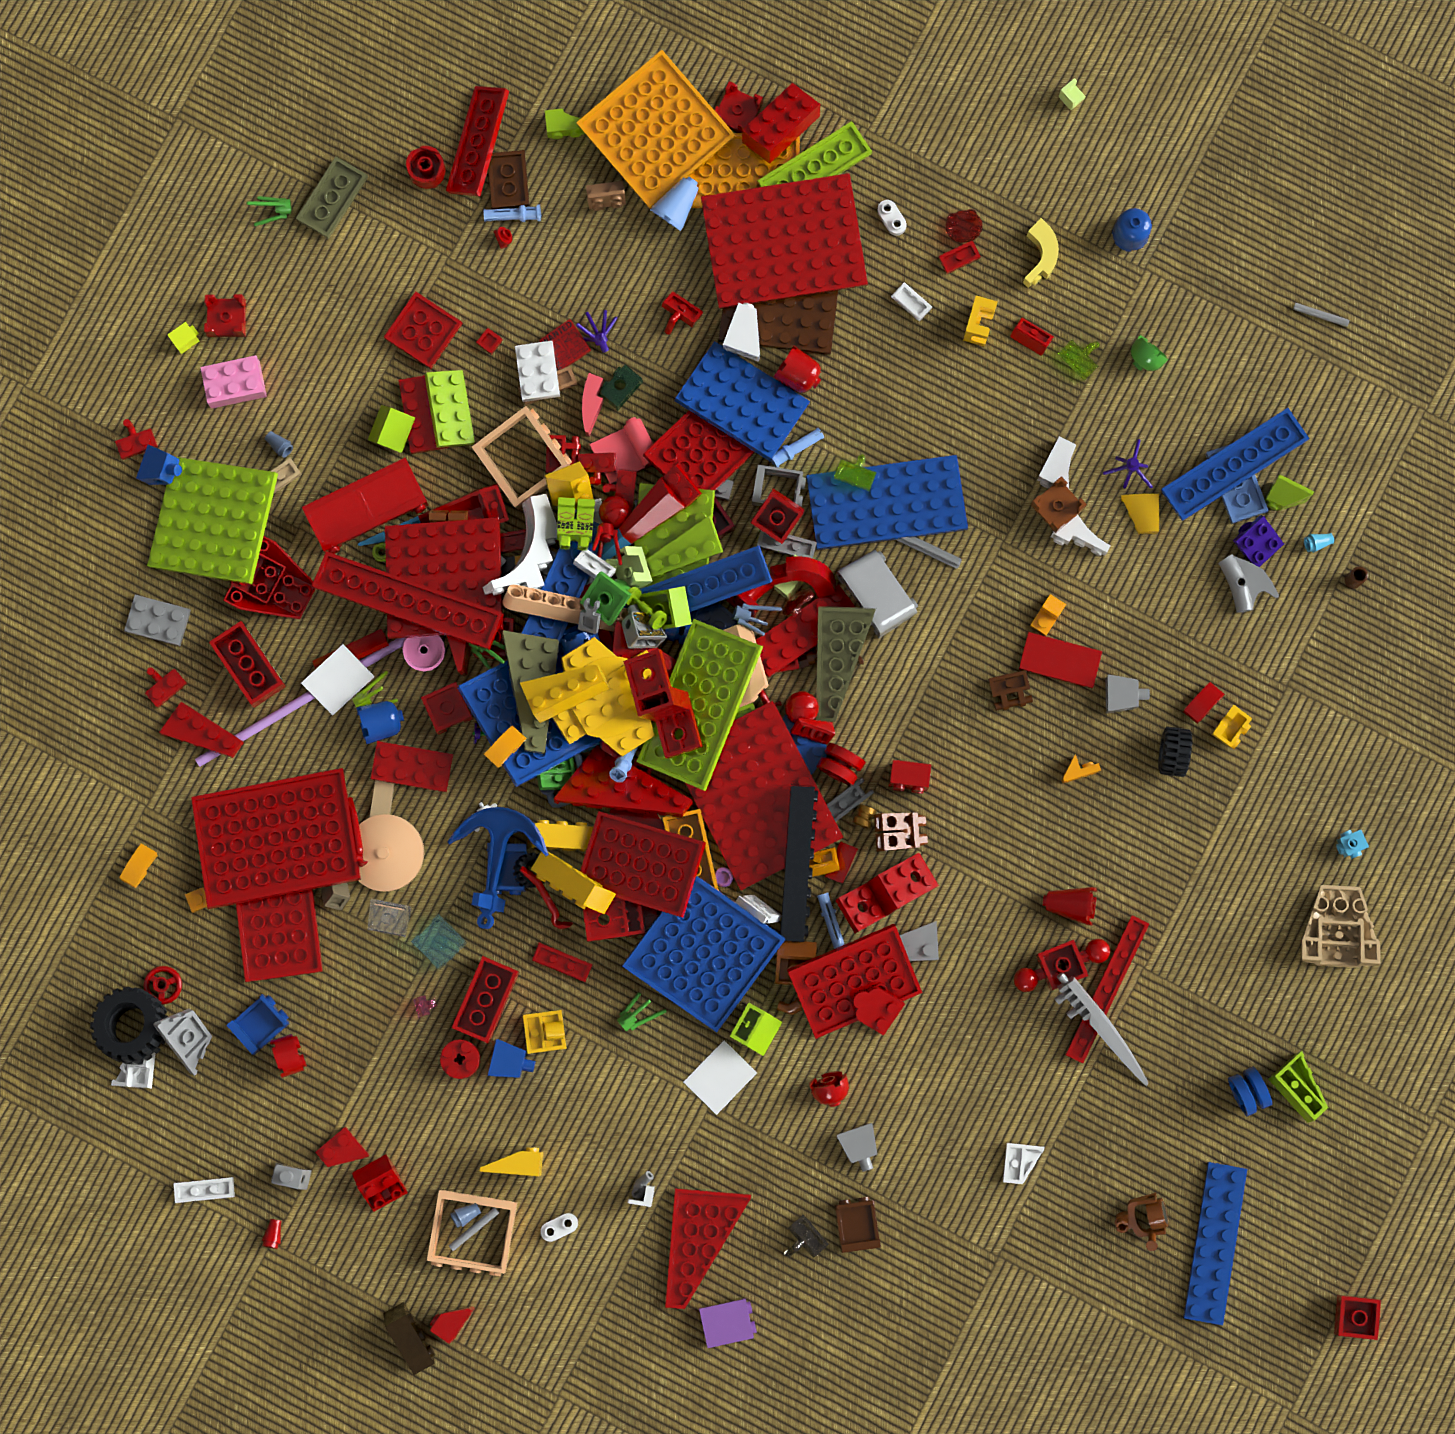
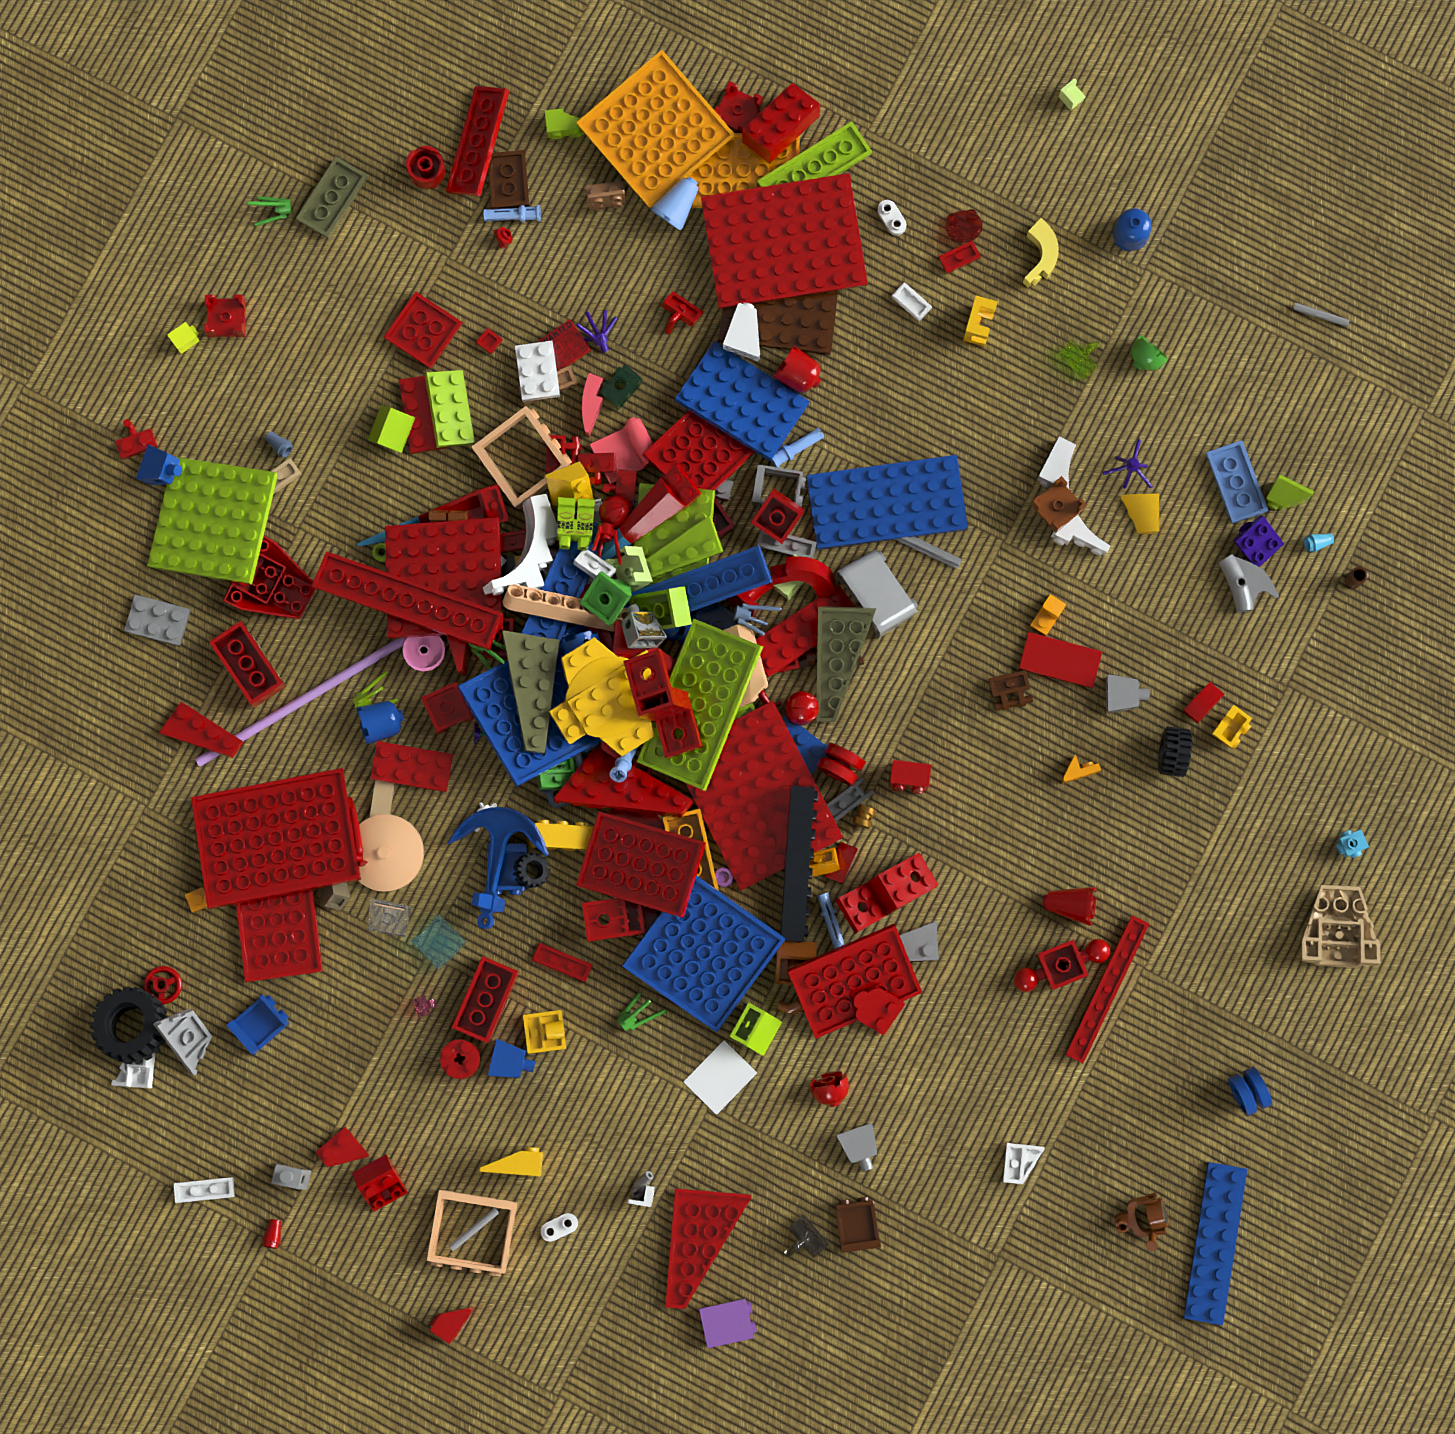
light orange slope [119,843,158,888] -> none
red plate [145,667,188,708] -> none
bright pink brick [200,355,267,409] -> none
red brick [270,1034,307,1078] -> none
white sticker [301,644,375,715] -> none
red windscreen [302,457,429,554] -> none
red tile [312,629,389,669] -> none
dark brown wedge [383,1302,436,1375] -> none
sand blue cone [450,1203,481,1228] -> none
light orange slope [484,725,527,768] -> none
yellow wedge [520,664,610,723] -> none
red piece [520,866,573,929] -> none
yellow wedge [531,852,616,914] -> none
light grey plate [578,598,601,634] -> none
lime wheel [626,587,668,630] -> none
white plate [735,895,782,924] -> none
clear red dish [782,587,814,616] -> none
red slope [791,718,835,744] -> none
clear neon green plate [834,454,876,492] -> none
hips [874,813,928,852] -> none
red slope [1010,318,1054,356] -> none
light grey piece [1054,972,1148,1087] -> none
blue plate [1161,408,1309,521] -> none
lime wedge [1268,1051,1328,1123] -> none
red brick [1334,1295,1381,1340] -> none

